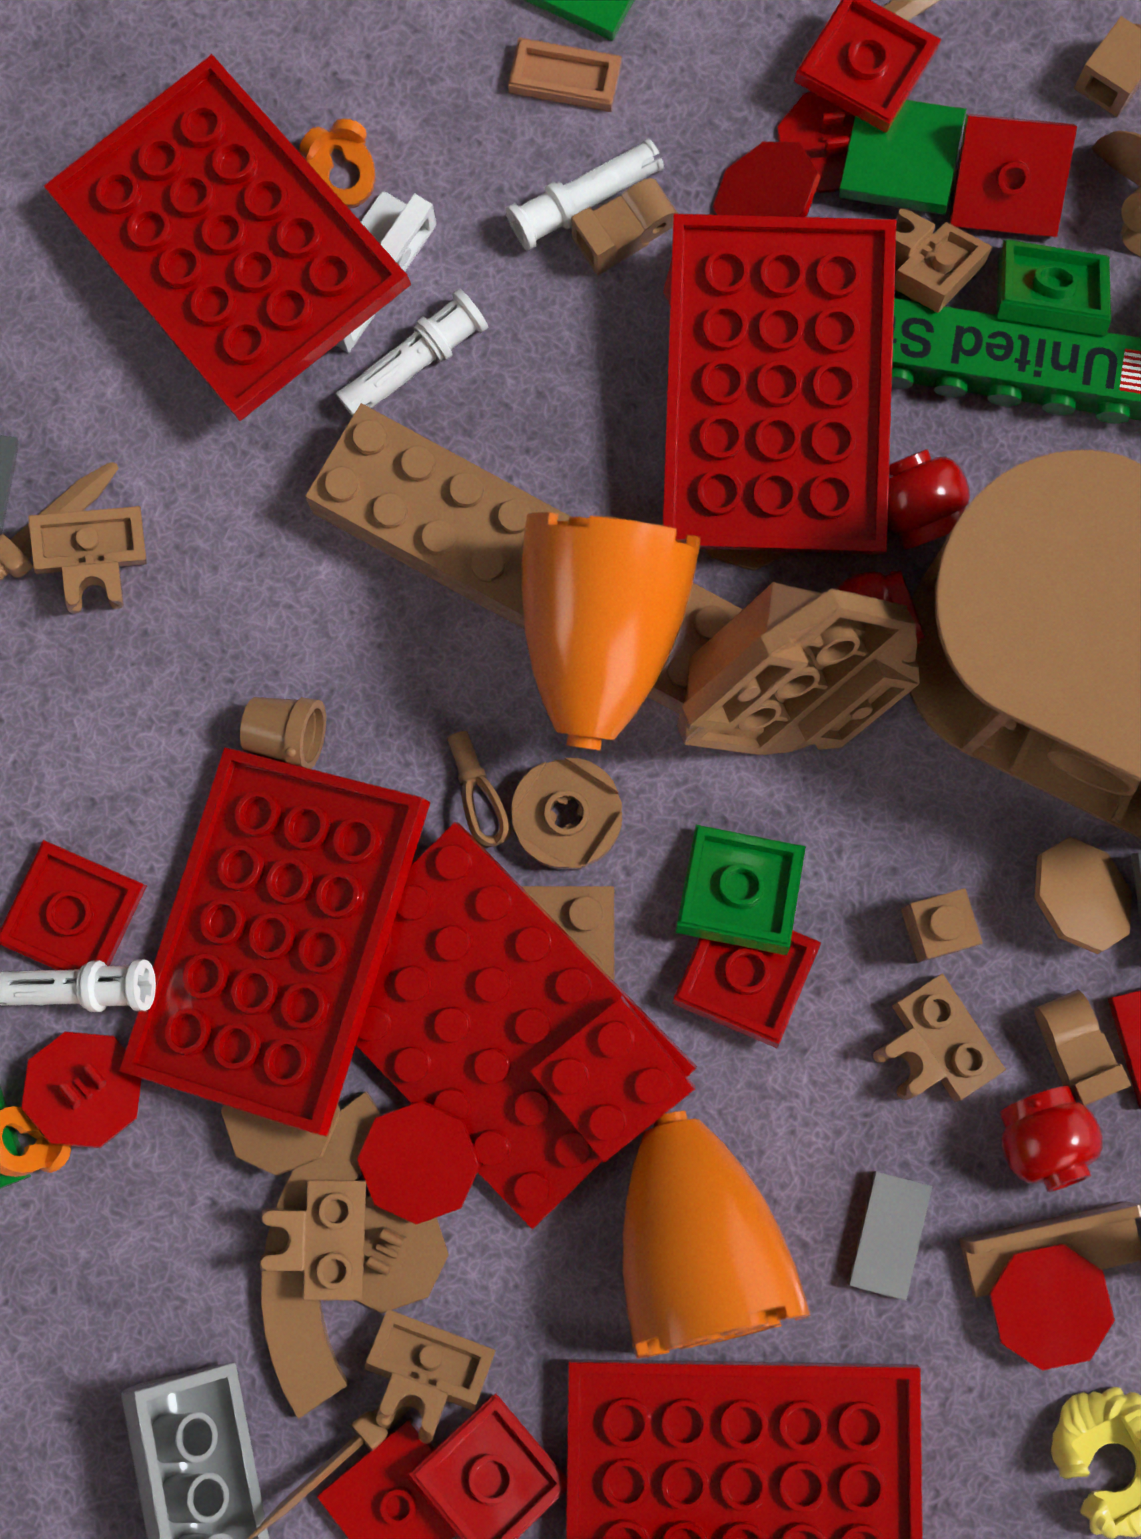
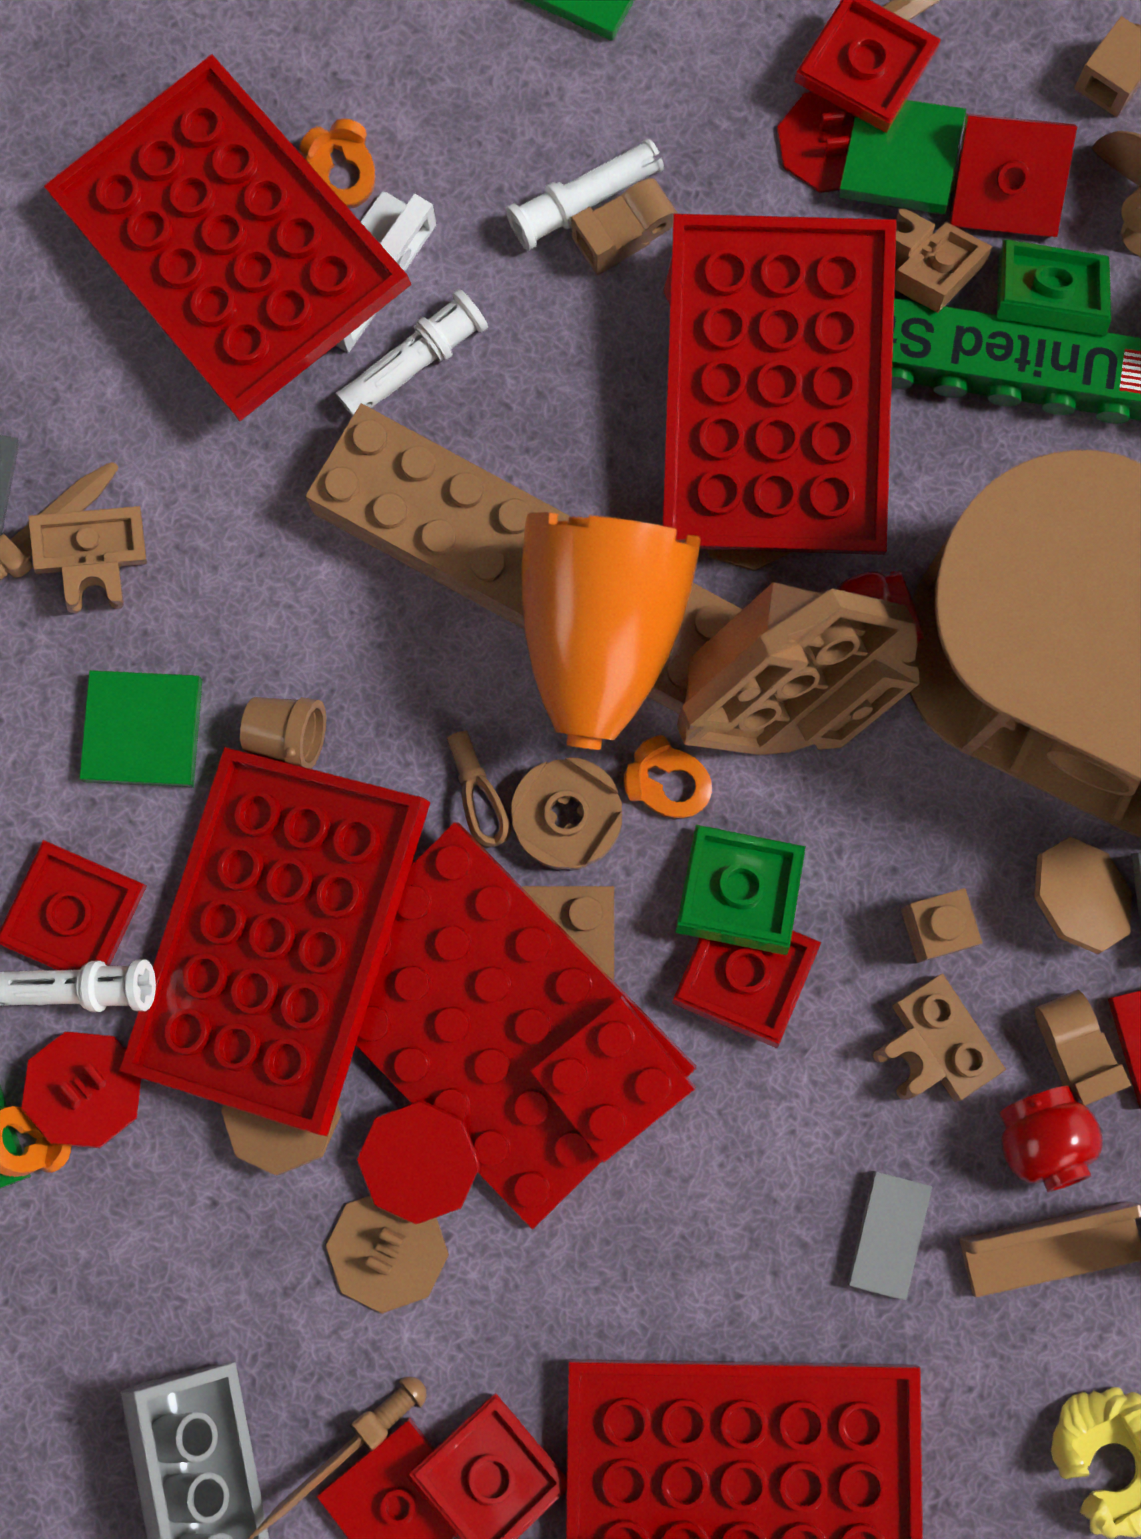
medium nougat plate [260,1180,366,1300] -> none
medium nougat tile [261,1092,382,1419] -> none
medium nougat plate [365,1309,496,1443] -> none
nougat tile [508,37,622,112] -> none
orange cylinder [623,1111,810,1358] -> none
red piece [713,141,821,217] -> none
red piece [887,449,970,550] -> none
red piece [989,1243,1115,1371] -> none
none -> green tile [80,670,203,788]
none -> orange piece [624,735,712,819]

